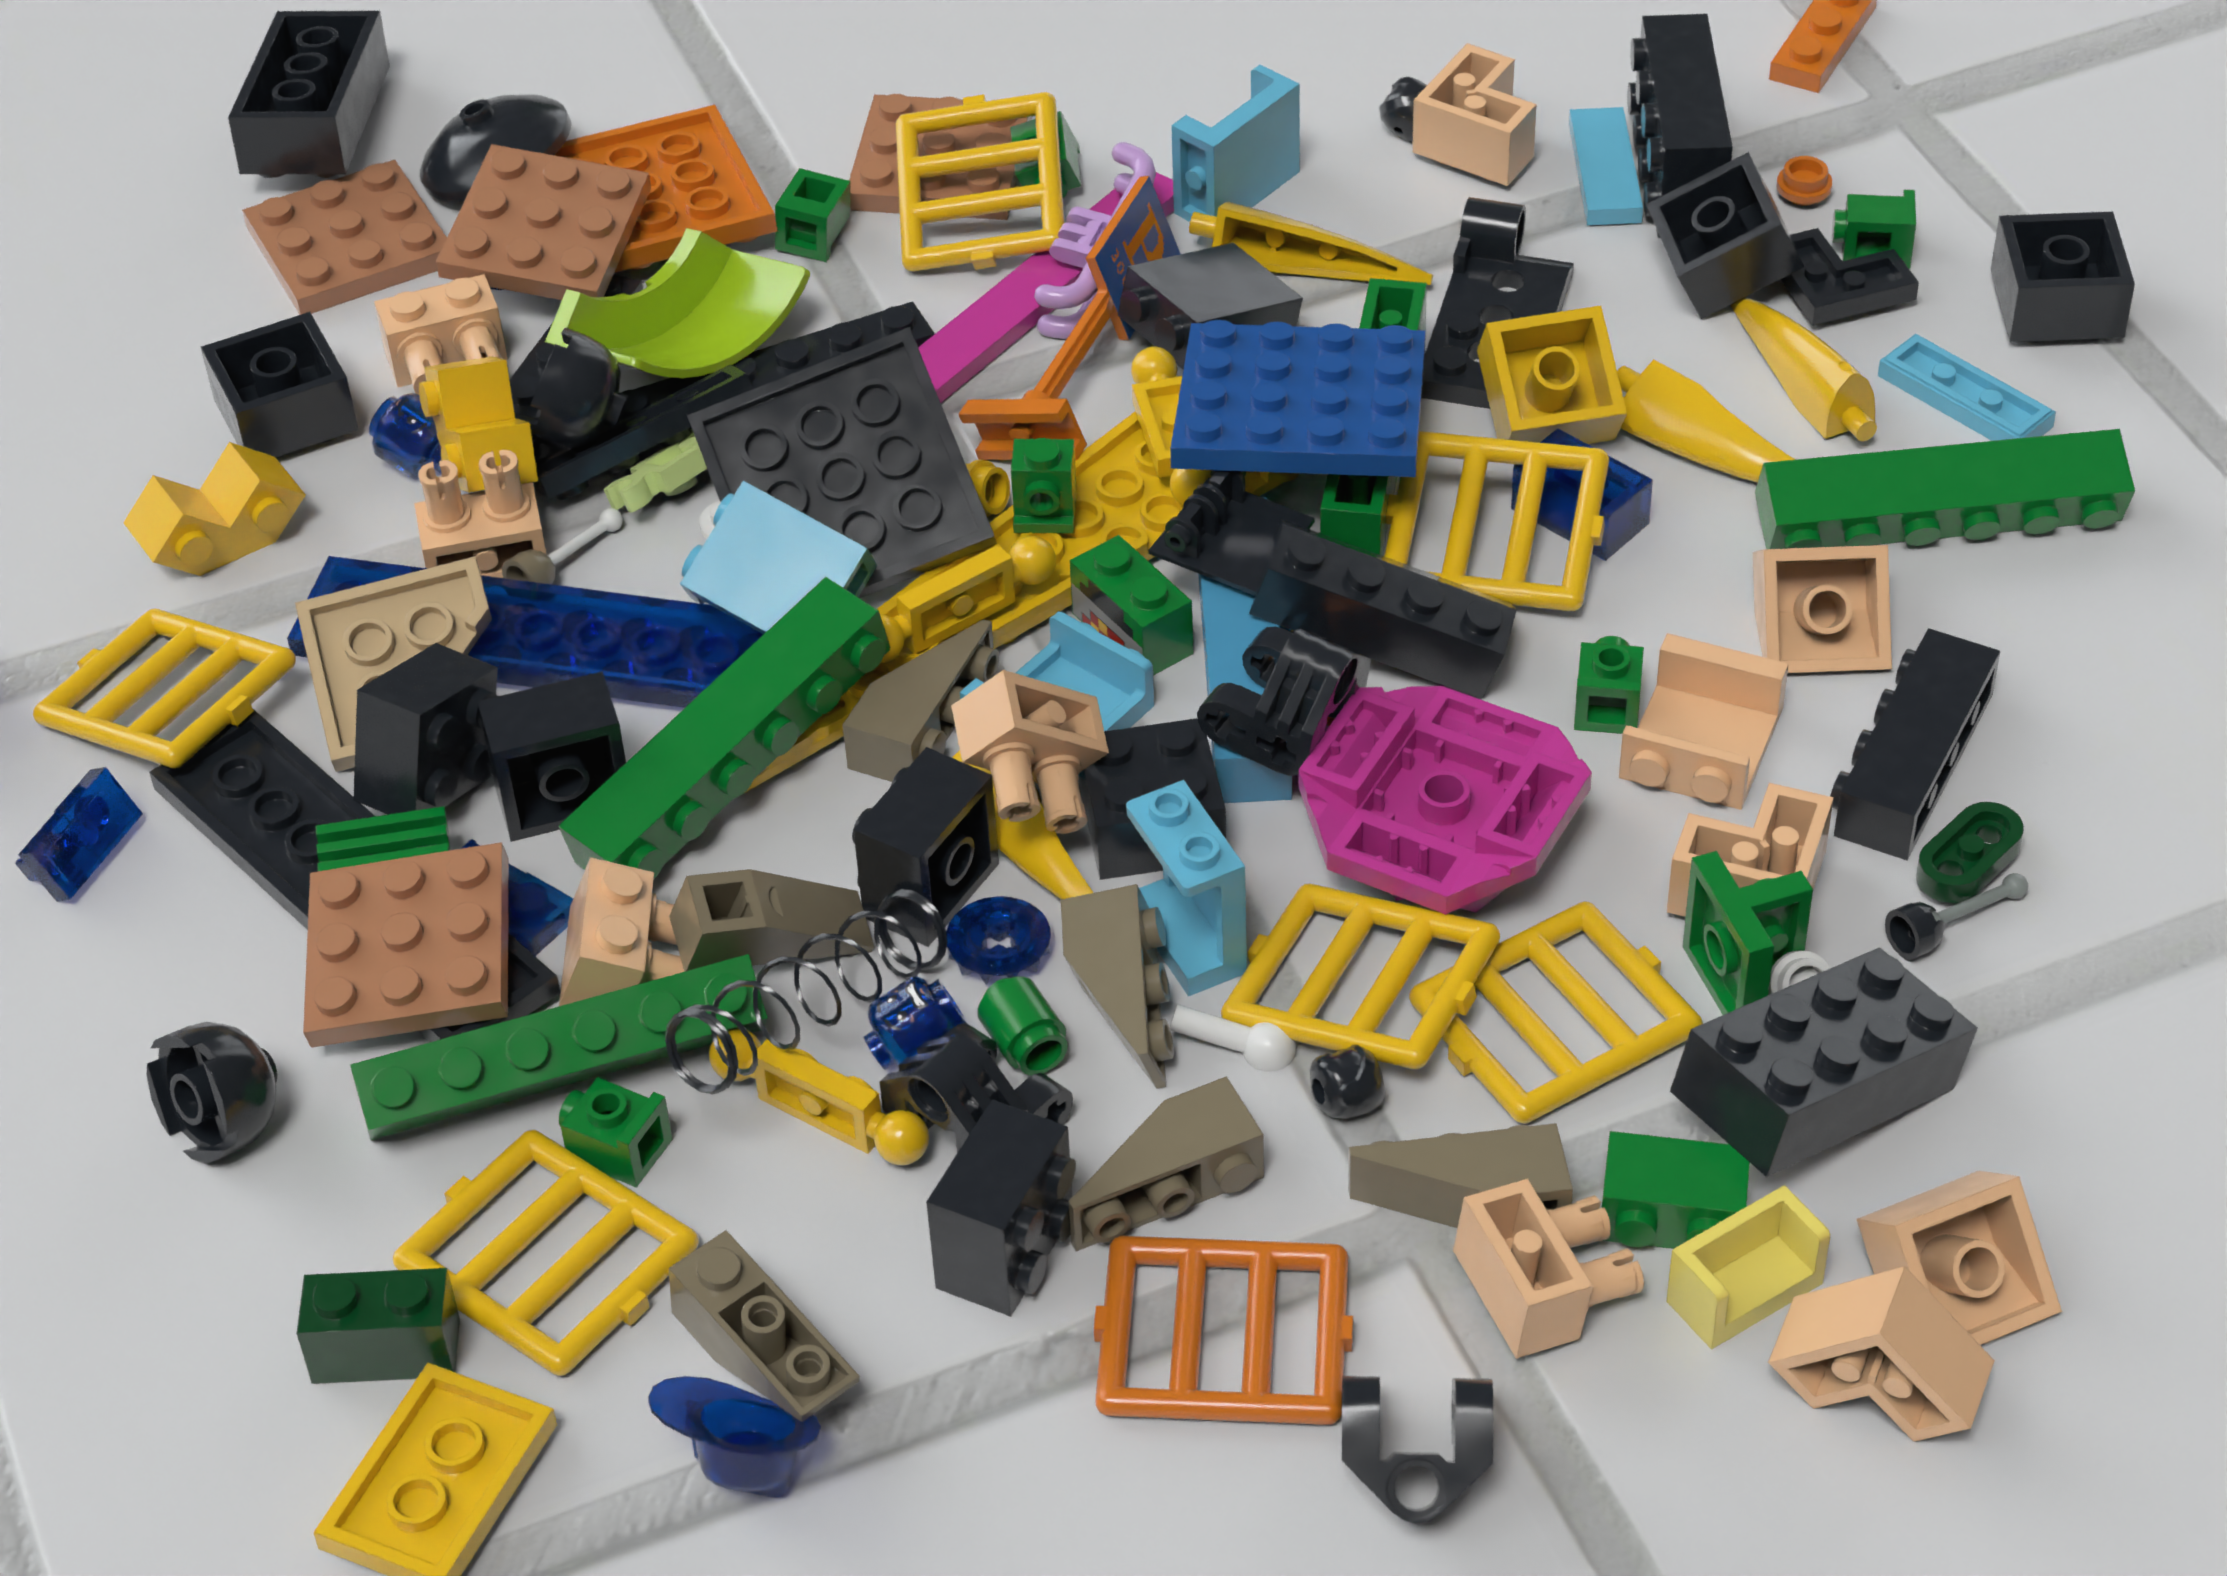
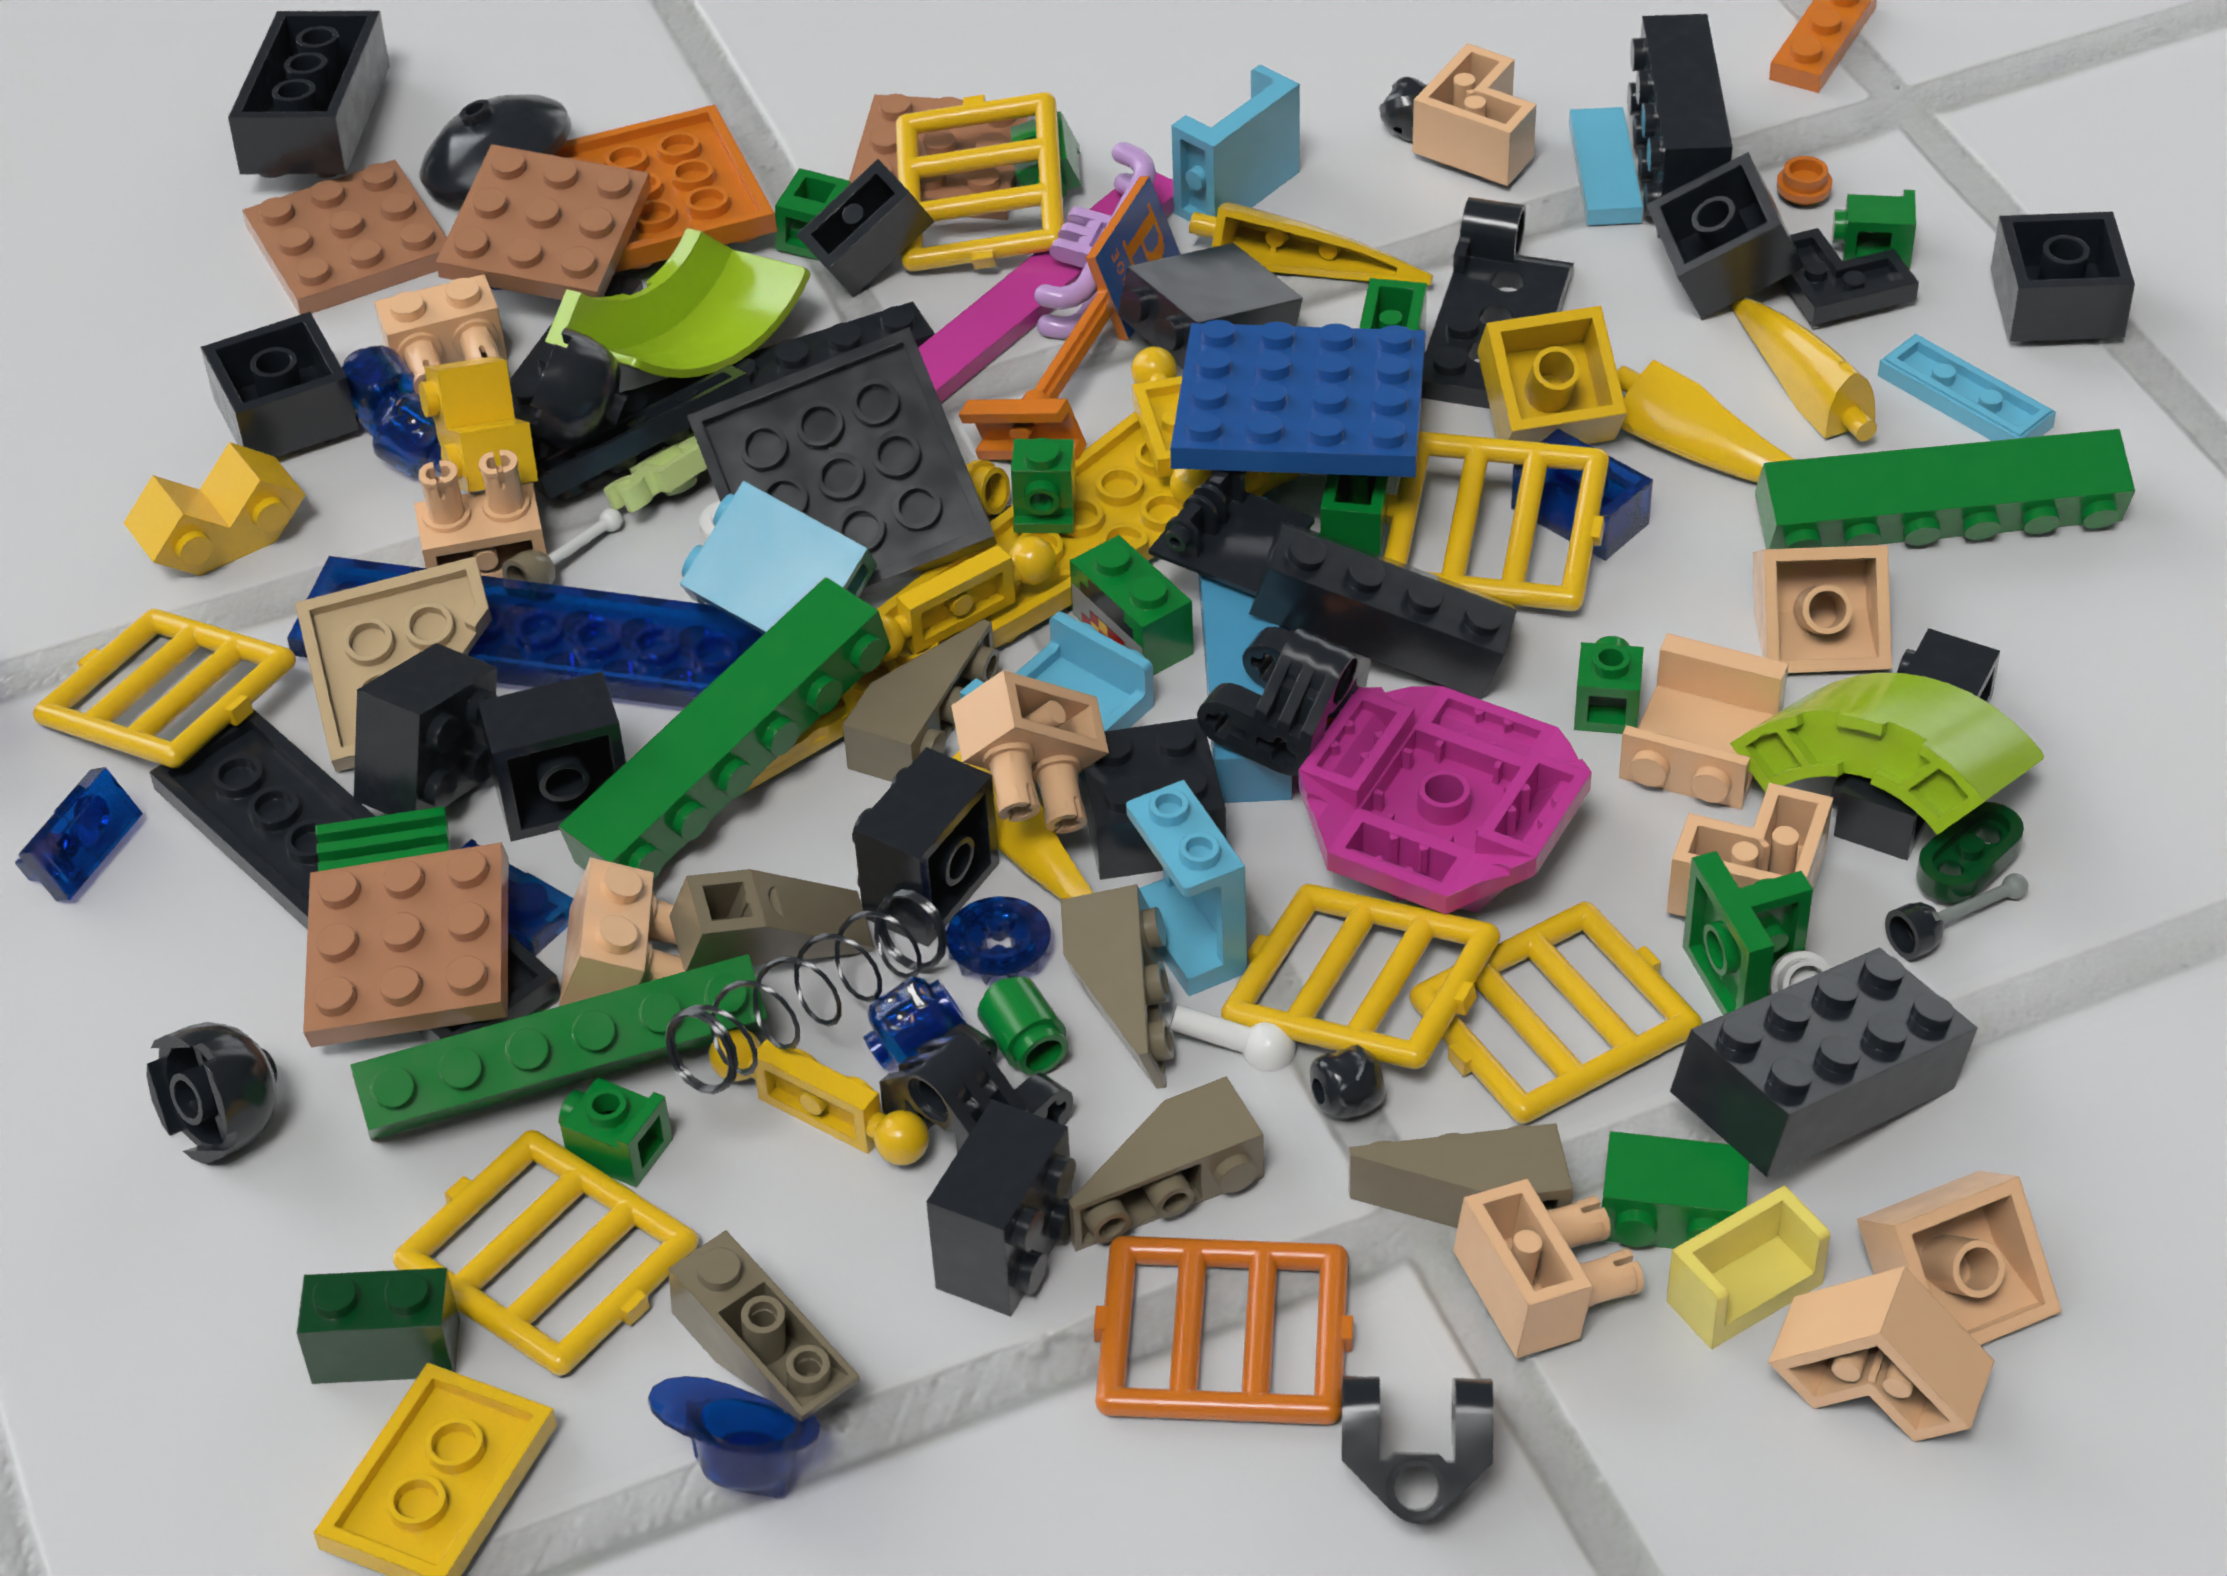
none -> clear blue head [342,345,420,431]
none -> black brick [796,159,935,297]
none -> lime panel [1730,673,2044,835]

